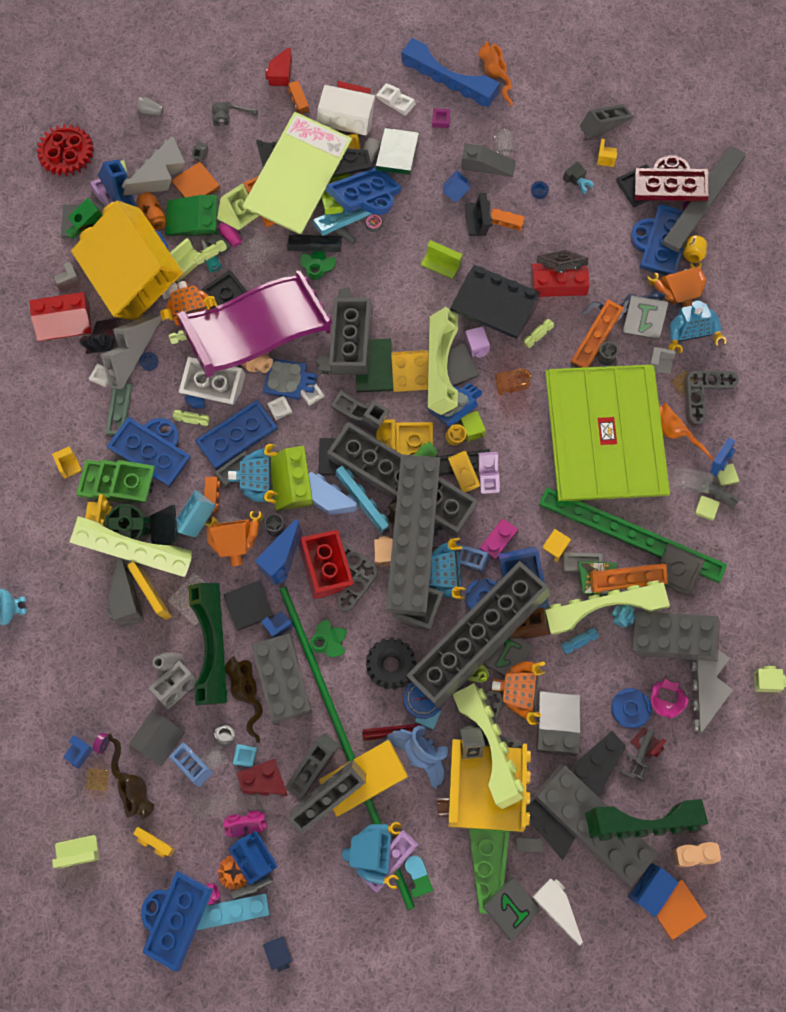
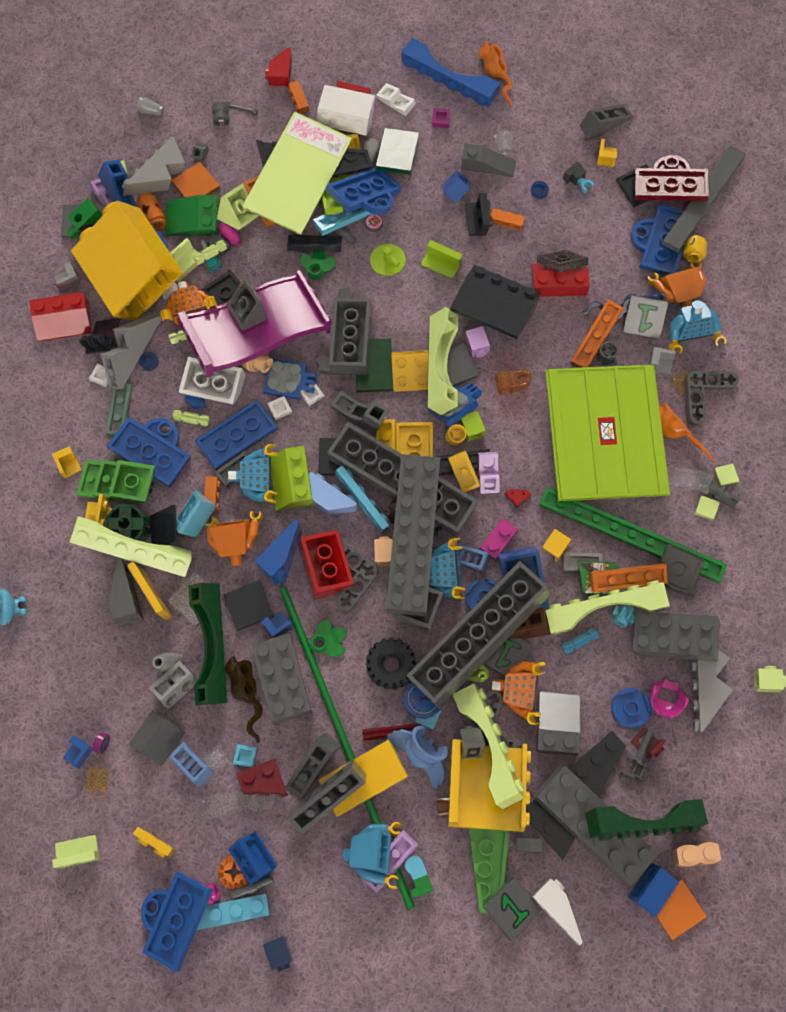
red gear [36,124,94,177] -> none
dark brown animal [108,734,154,819] -> none
tile [214,725,235,747] -> none
dark pink hinge [223,810,267,838] -> none
dark grey wheel [264,513,285,537] -> none
bright green cone [414,441,438,457] -> none
yellowish green axle [523,319,554,348] -> none
blue plate [710,437,736,477] -> none
none -> dark grey slope [226,277,268,331]
none -> lime shield [370,244,406,276]
none -> red tile [504,489,532,508]

